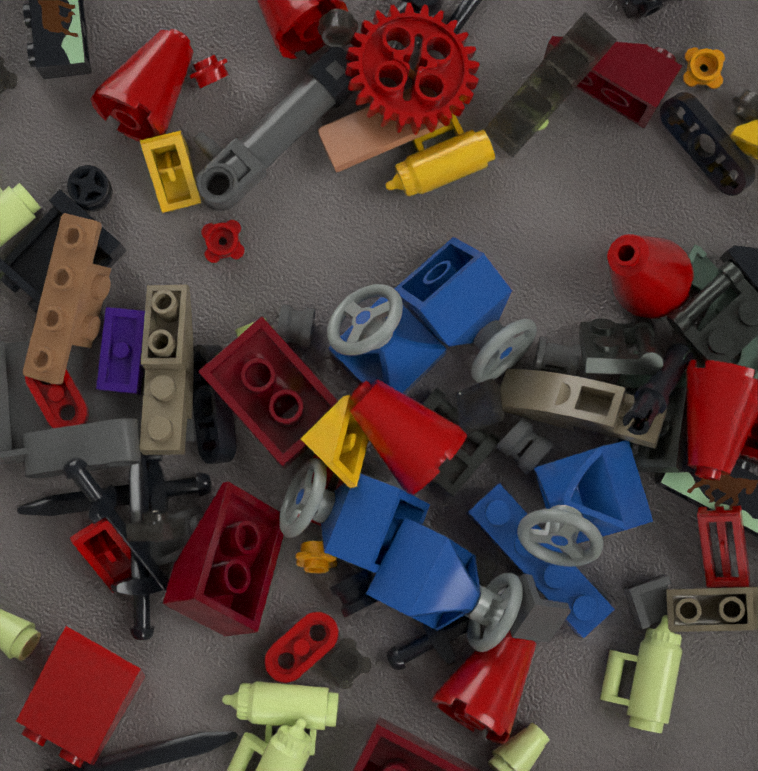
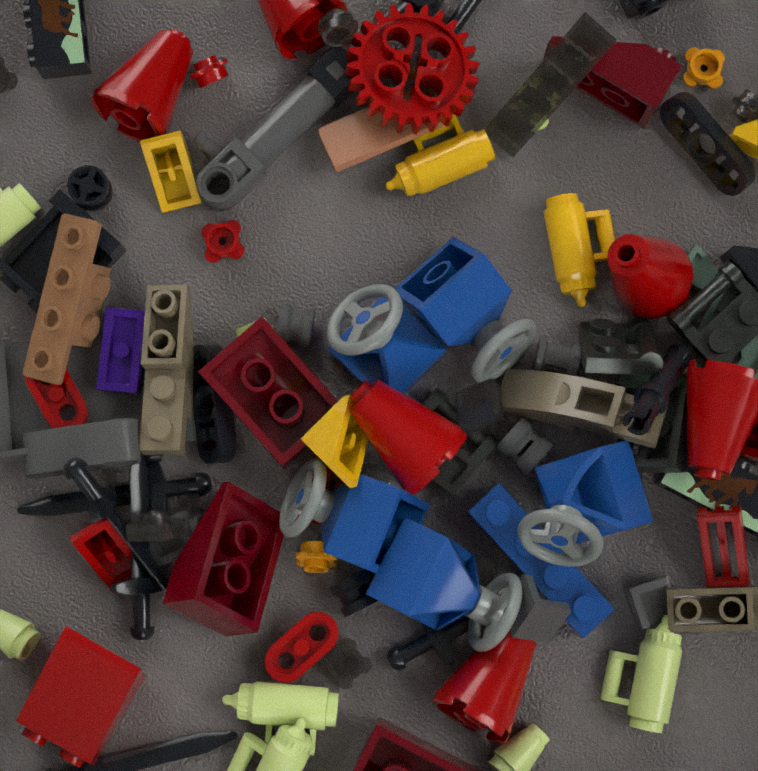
none -> yellow piece [543,193,615,307]

